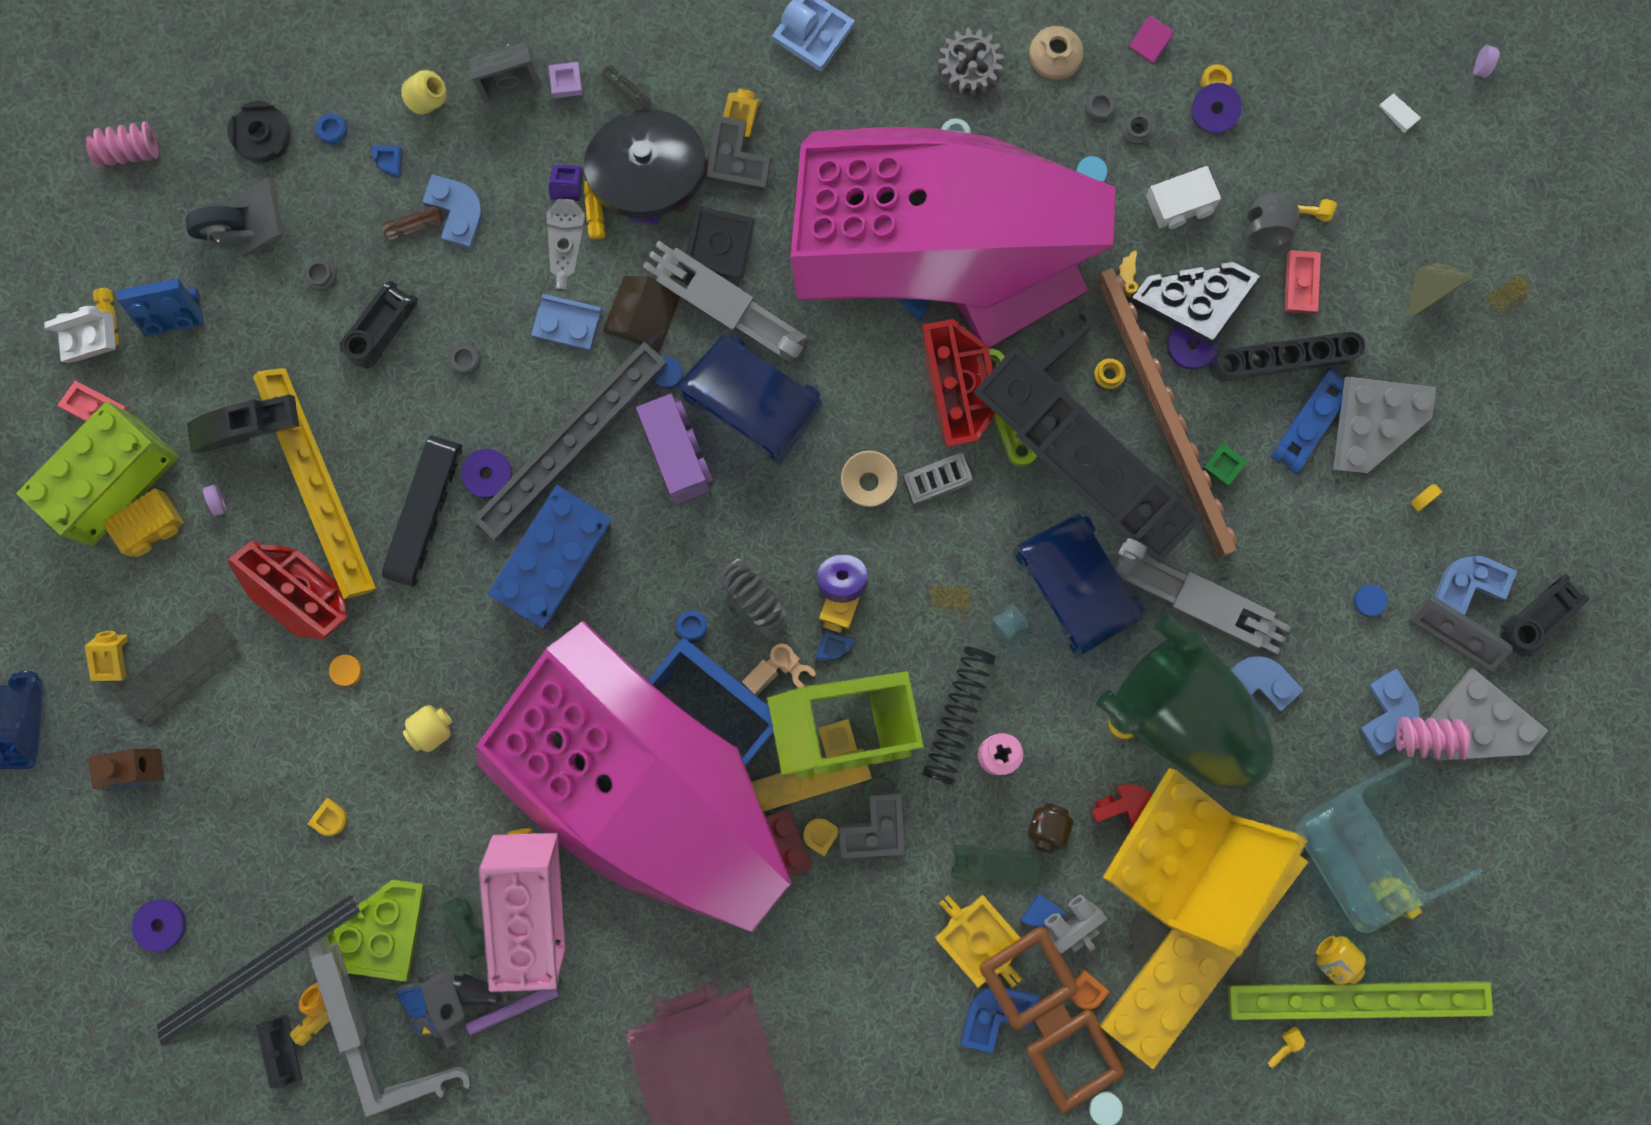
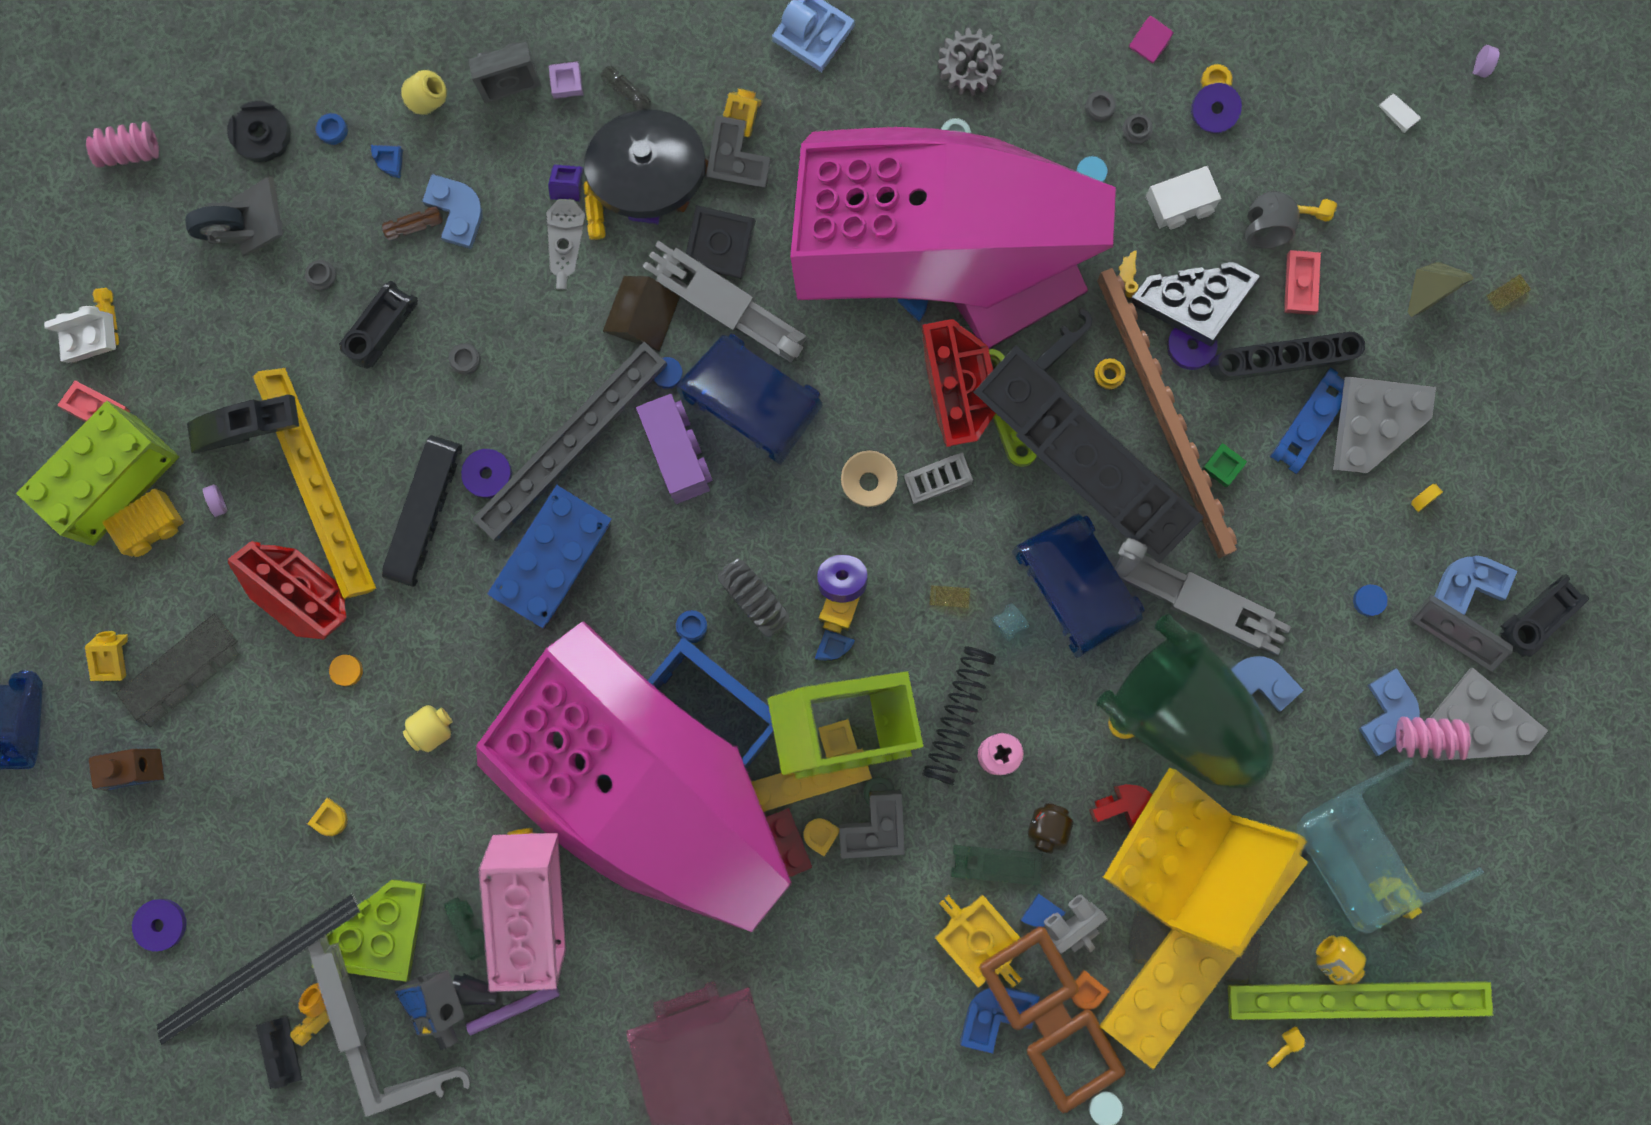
blue plate [117,278,204,336] -> none
medium blue plate [531,294,602,351] -> none
light nougat bar [742,644,816,697] -> none
tan piece [1029,26,1083,80] -> none

